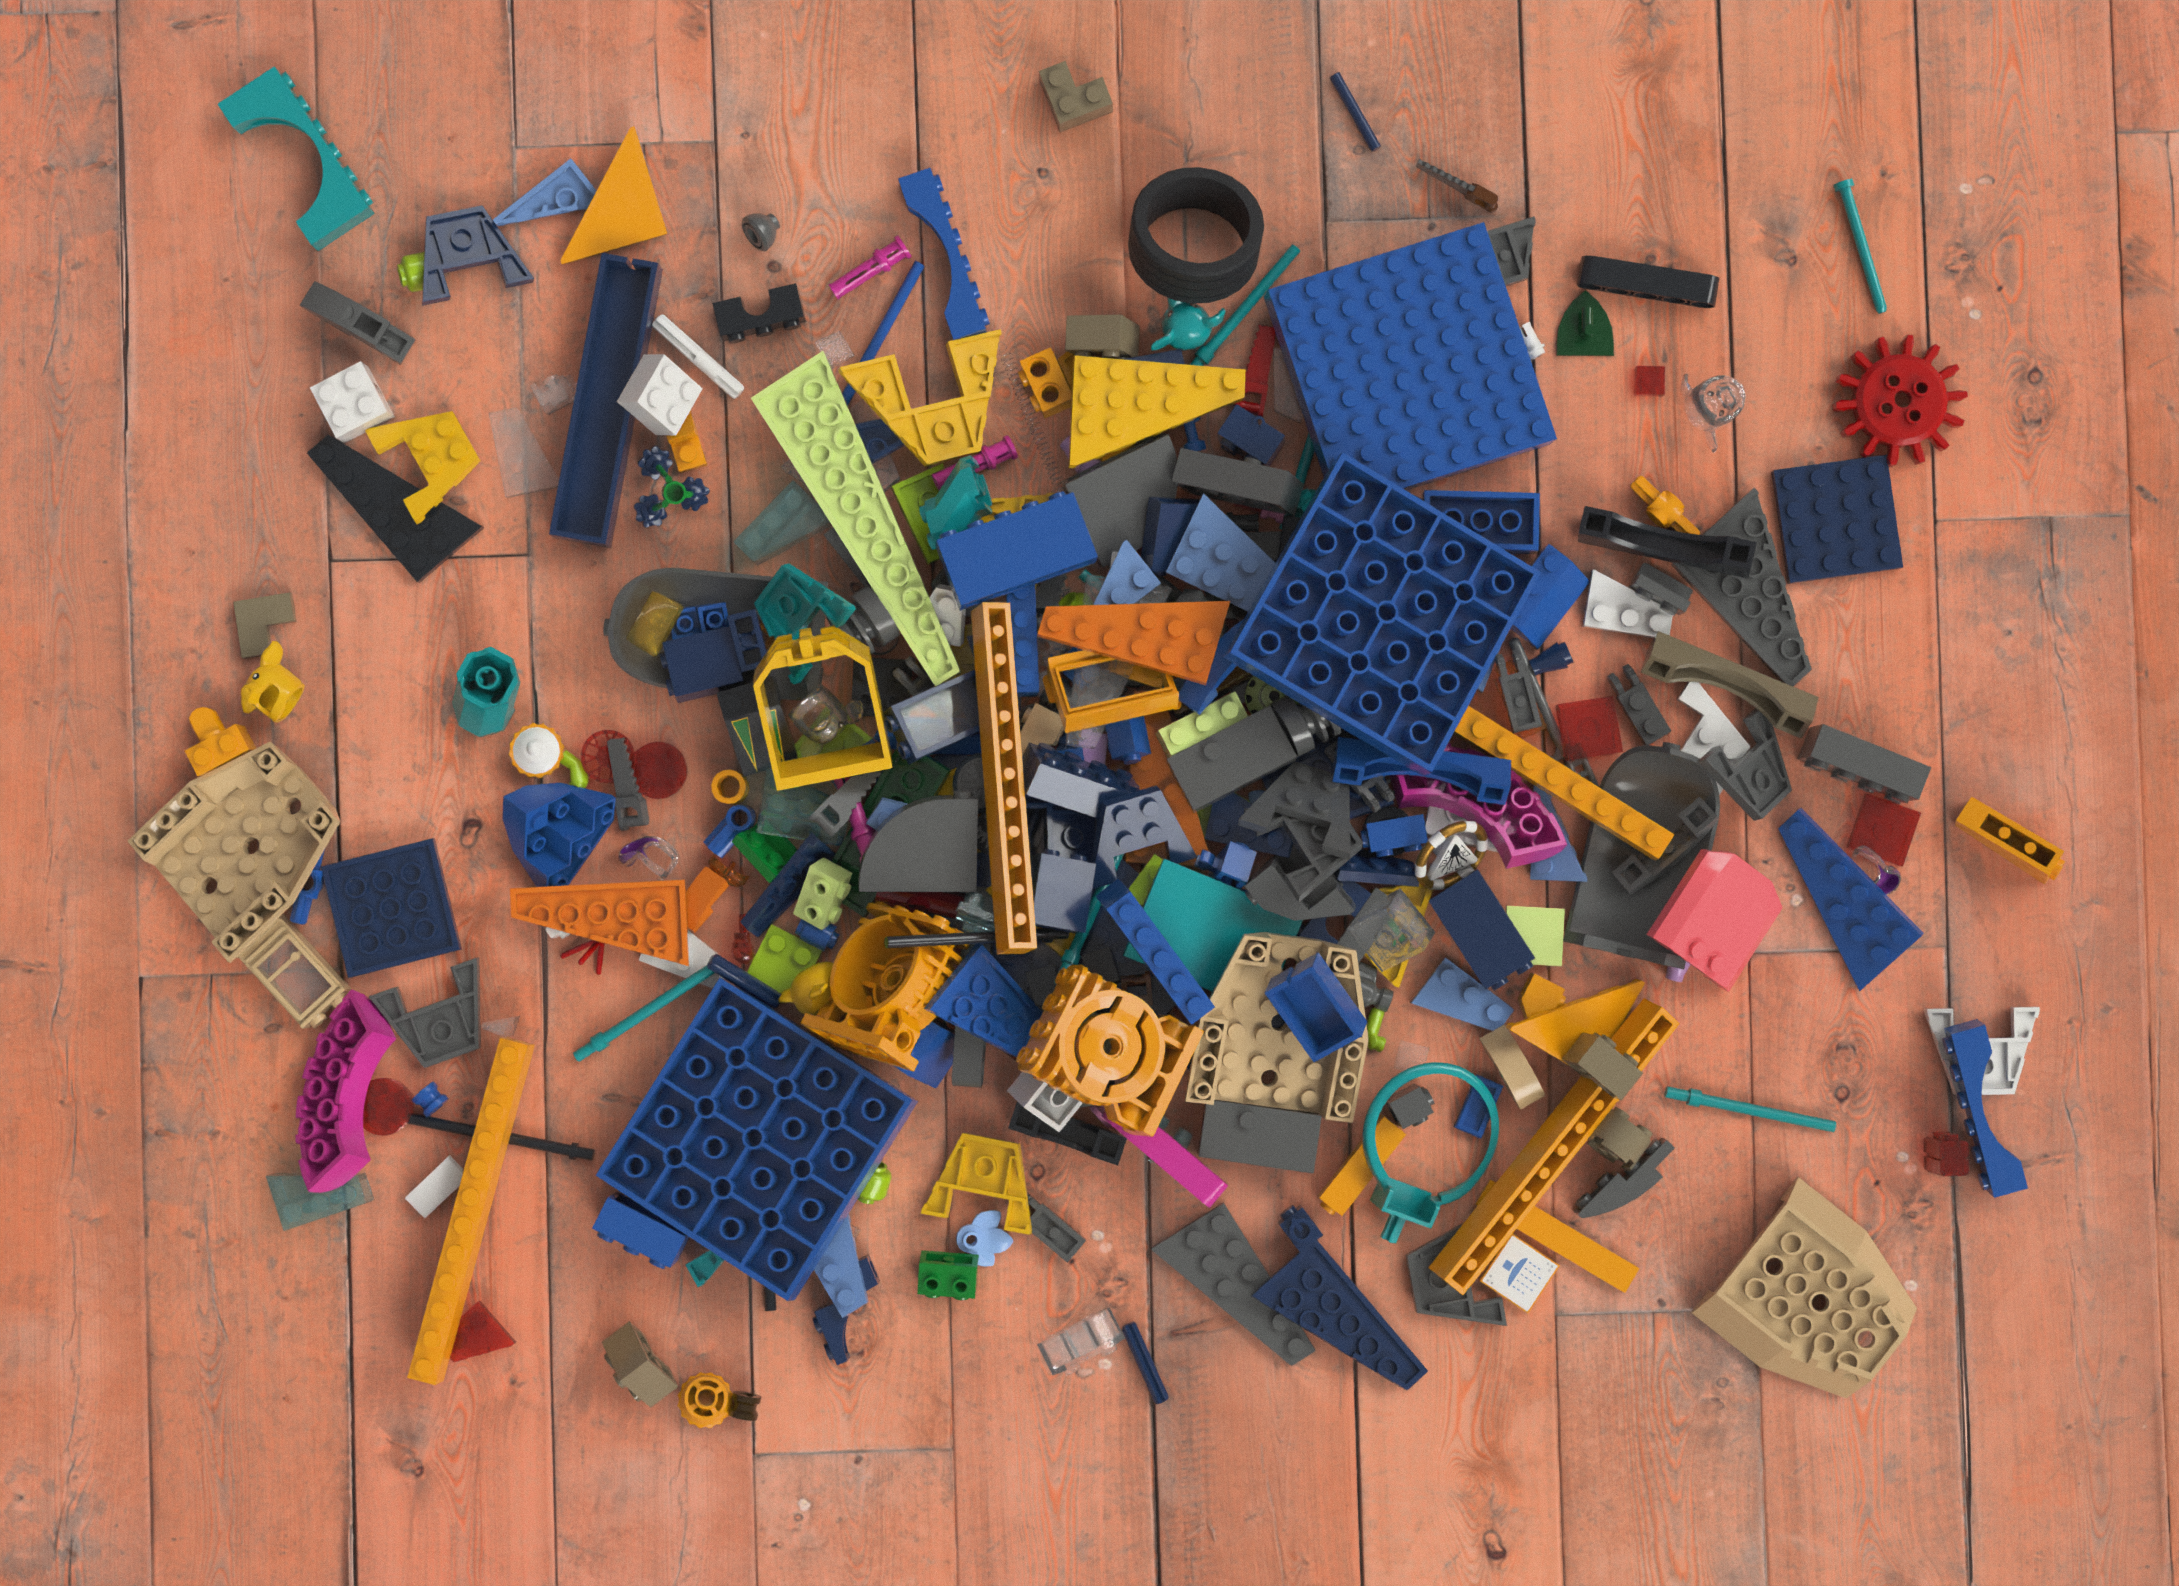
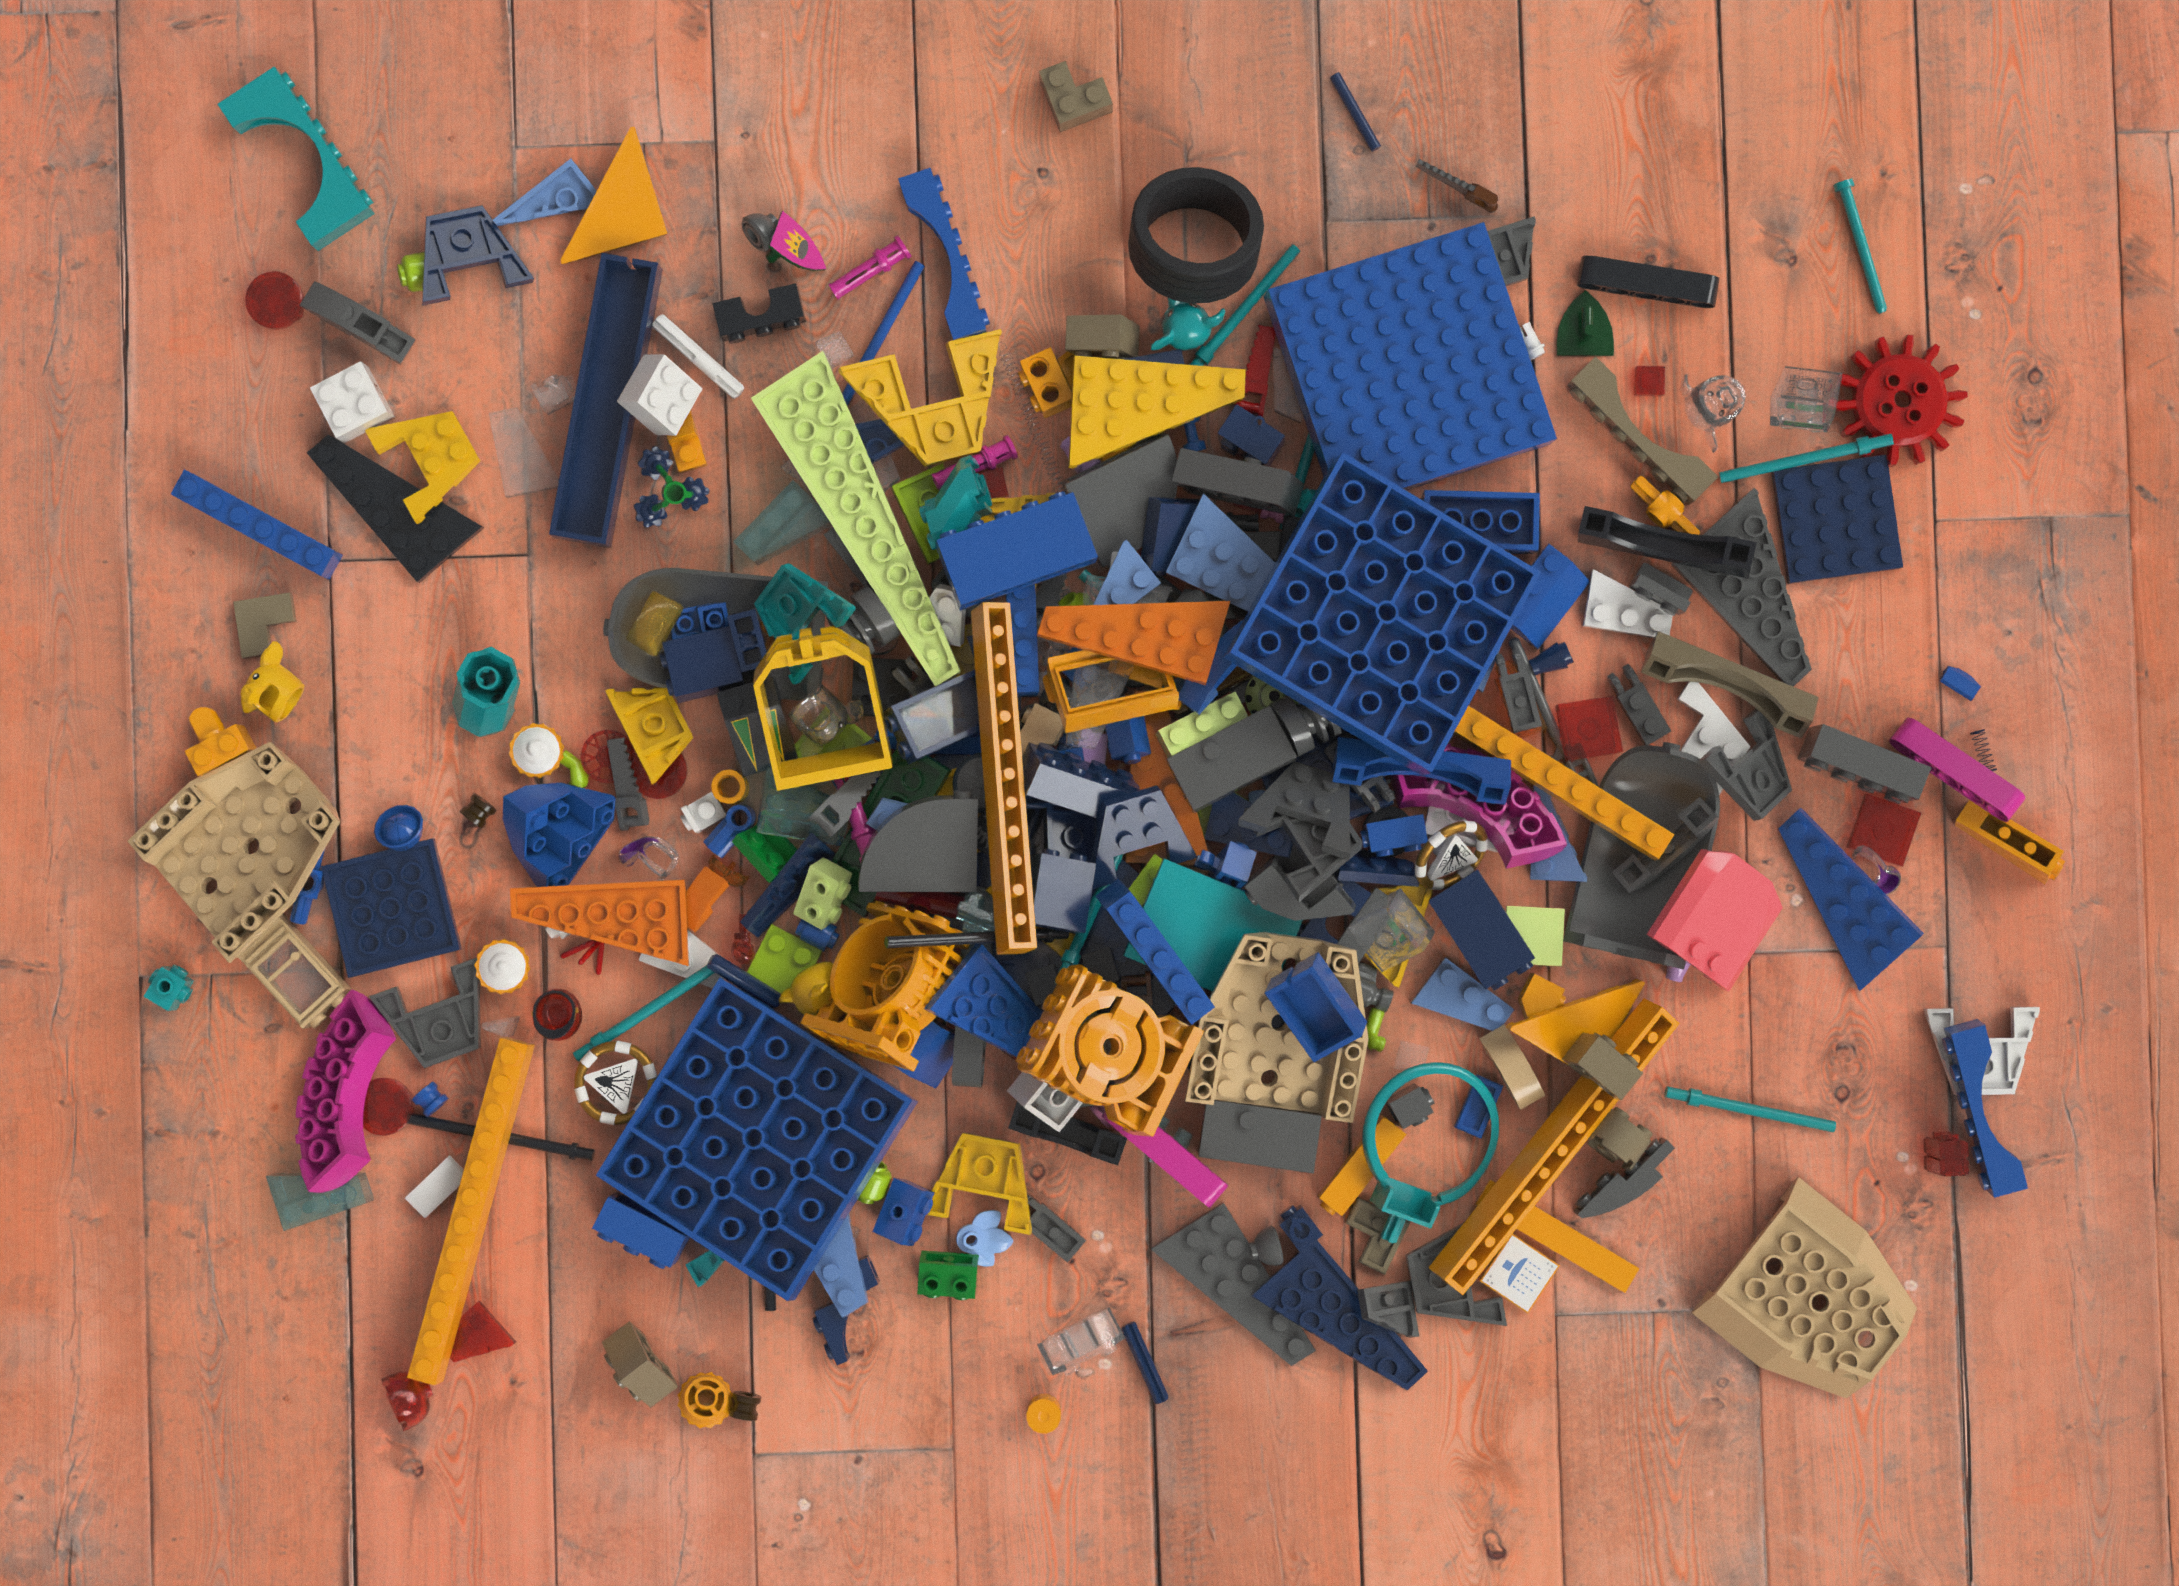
none -> teal brick [143,964,194,1011]
none -> blue arch [171,469,343,580]
none -> clear red tile [245,271,304,330]
none -> blue hat [374,805,423,851]
none -> clear red cylinder [381,1371,434,1432]
none -> dark brown wheel [460,793,497,828]
none -> white piece [474,938,531,995]
none -> clear red piece [531,988,582,1041]
none -> piece [574,1041,657,1125]
none -> yellow wing [605,688,693,784]
none -> white bracket [680,792,727,833]
none -> dark pink shield [766,211,826,271]
none -> blue brick [872,1178,935,1246]
none -> clear red plate [976,467,1009,499]
none -> light orange piece [1026,1394,1061,1434]
none -> dark grey brick [1249,1226,1284,1266]
none -> dark tan tile [1345,1197,1410,1275]
none -> dark grey wing [1357,1281,1419,1338]
none -> dark tan arch [1567,356,1718,505]
none -> teal bar [1719,434,1894,483]
none -> clear slope [1770,366,1842,433]
none -> dark pink beam [1889,717,2026,822]
none -> blue piece [1940,666,1981,701]
none -> piece [1970,729,1997,771]

